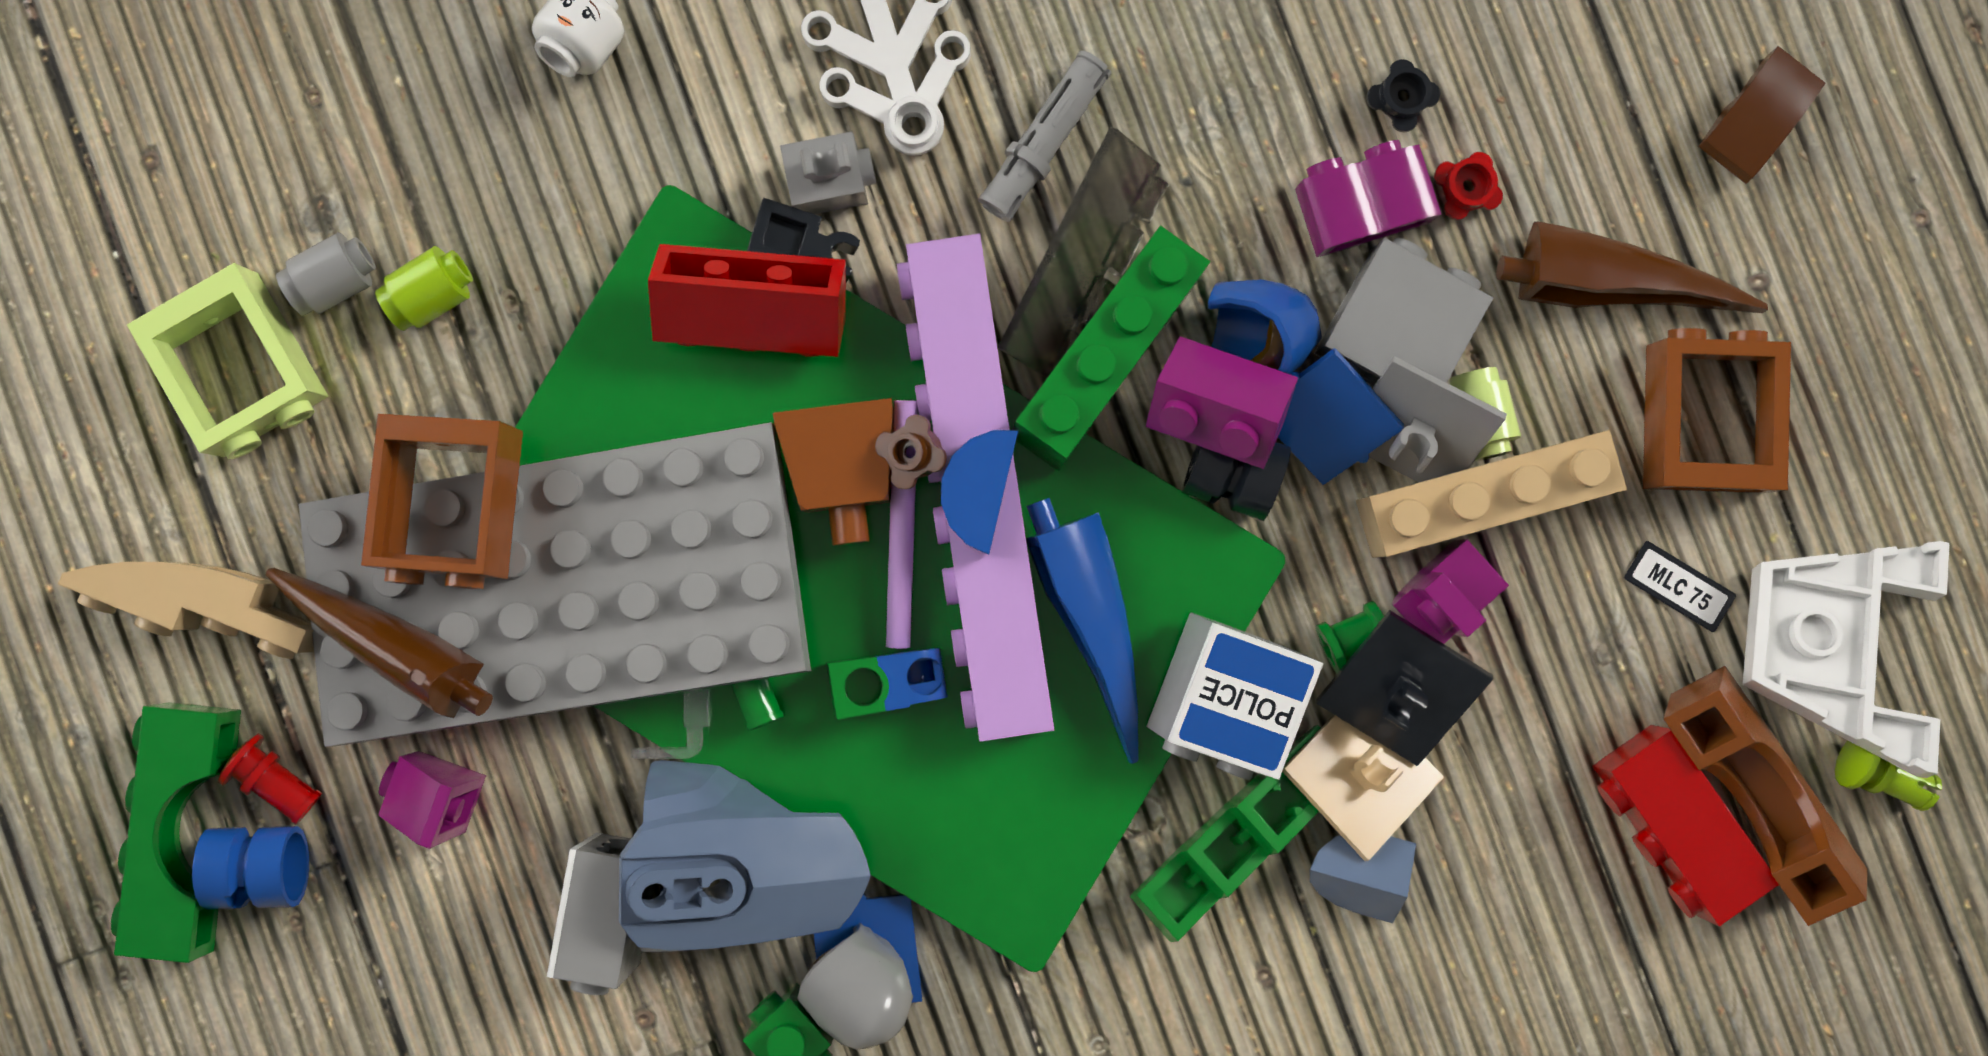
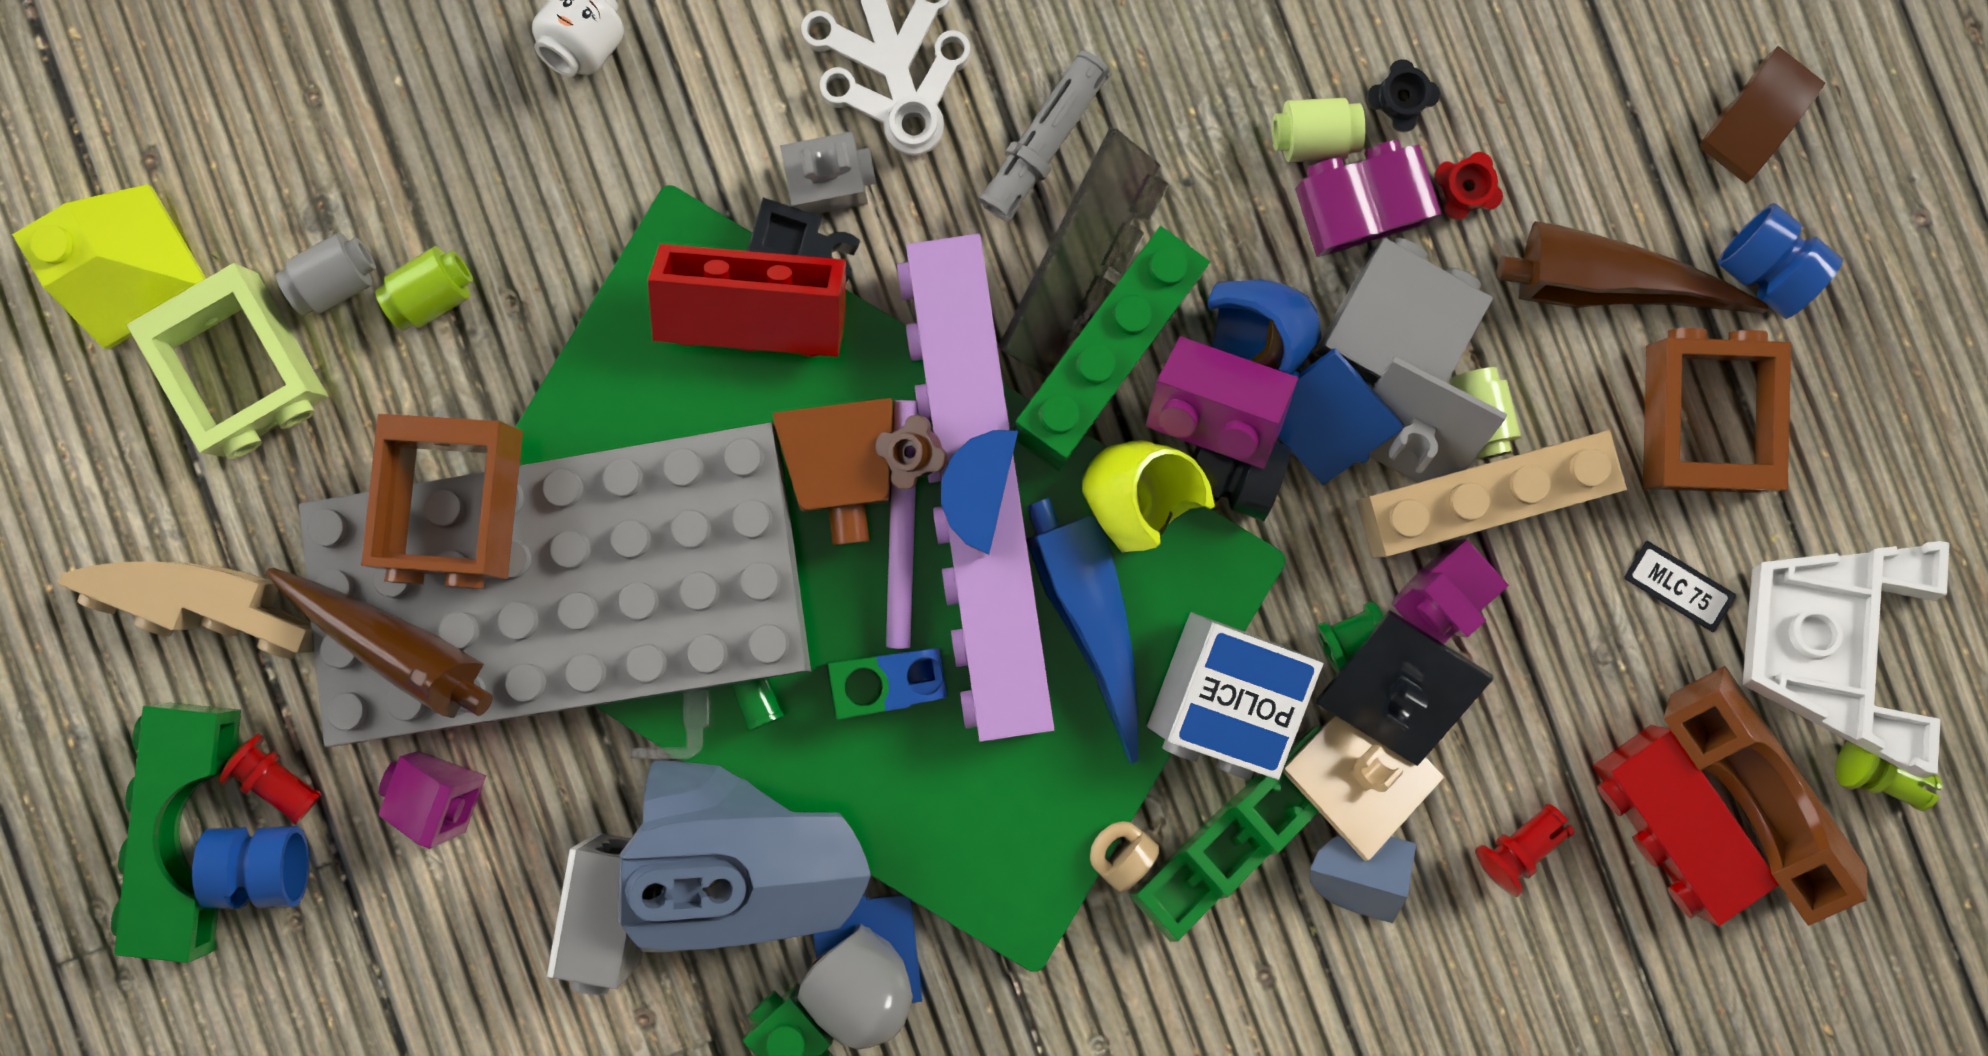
none -> neon yellow slope [12,184,207,350]
none -> neon yellow piece [1082,440,1215,553]
none -> tan tile [1090,821,1159,892]
none -> yellowish green brick [1272,98,1365,162]
none -> red pin [1475,804,1575,897]
none -> blue wheel [1717,203,1843,319]

